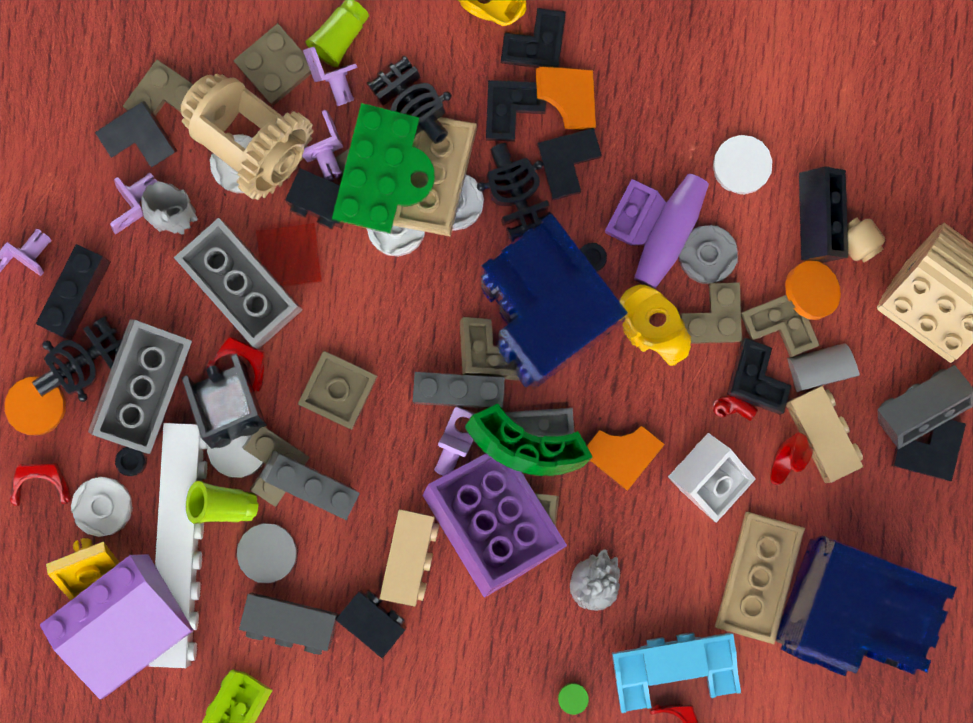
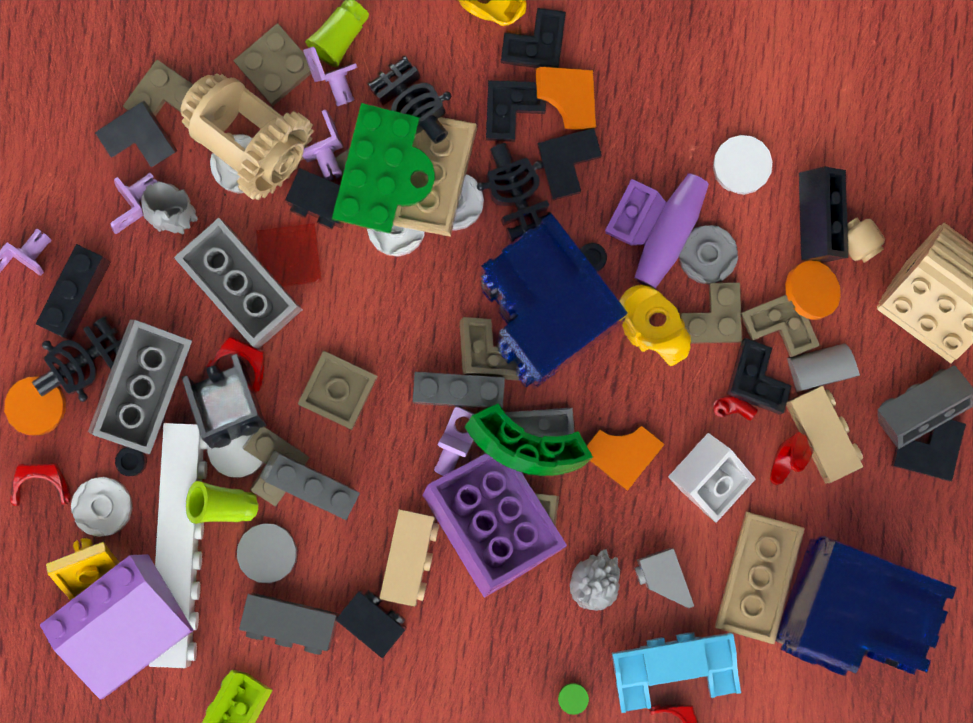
none -> light grey slope [634,548,694,608]

